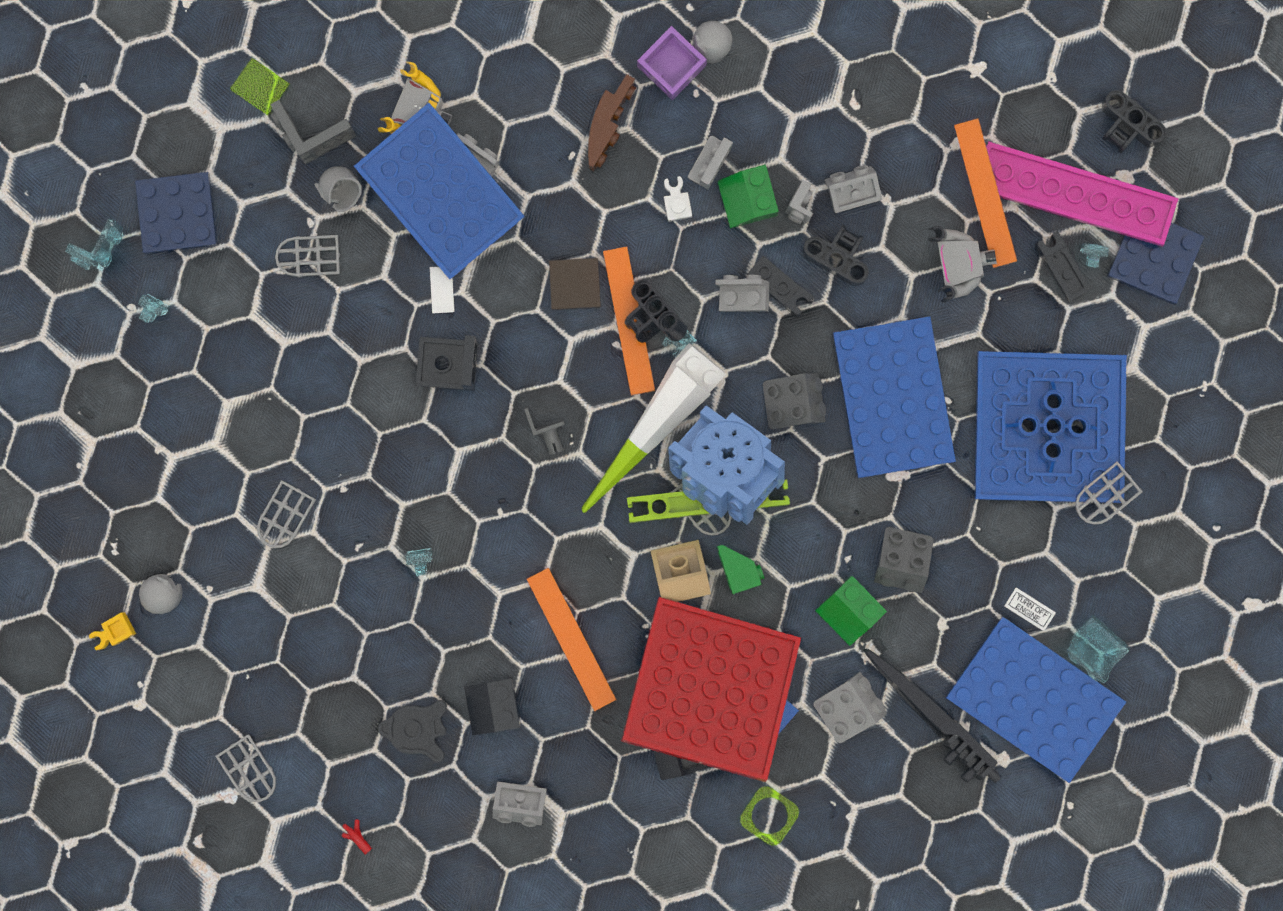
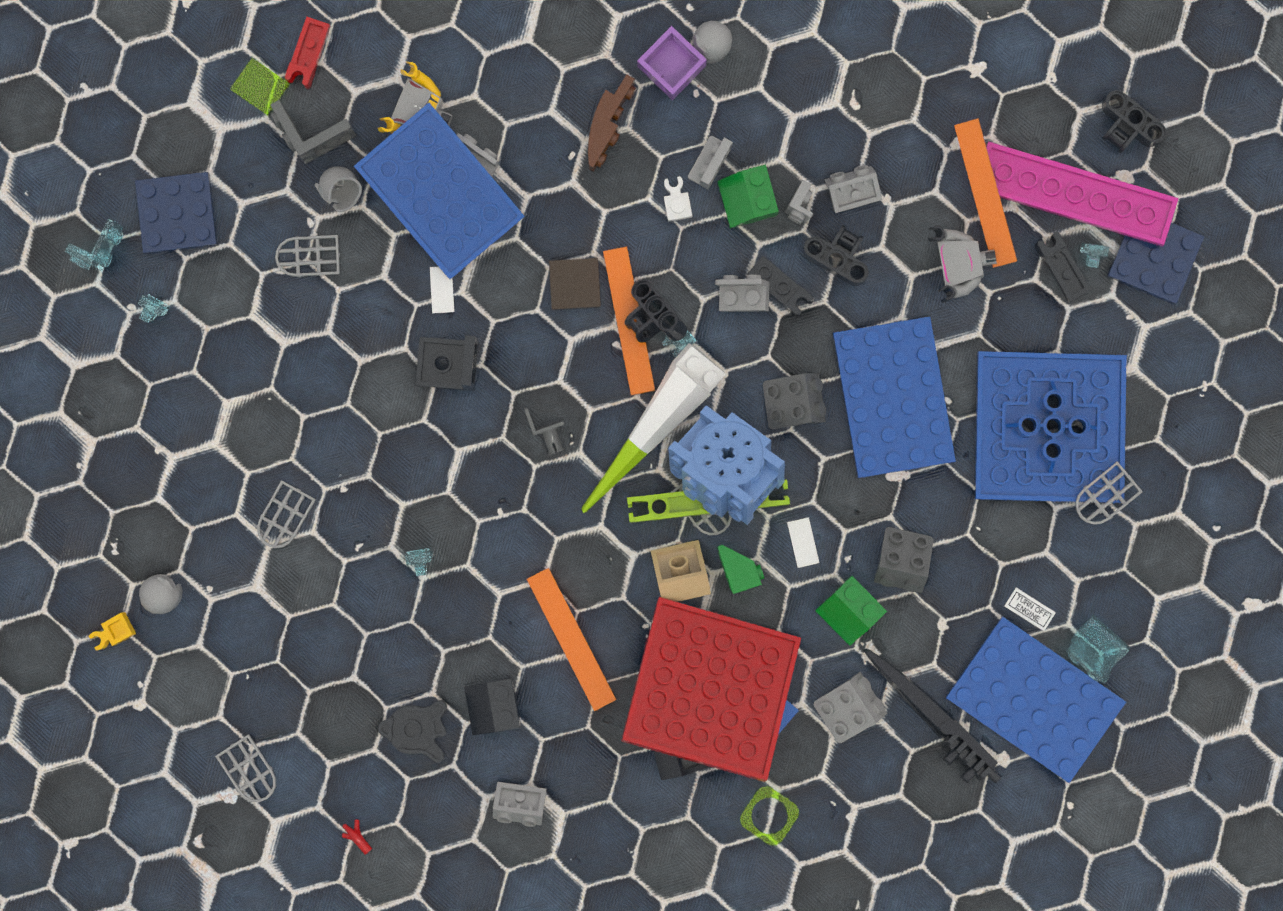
none -> red plate [285,16,331,89]
none -> white sticker [787,517,819,568]

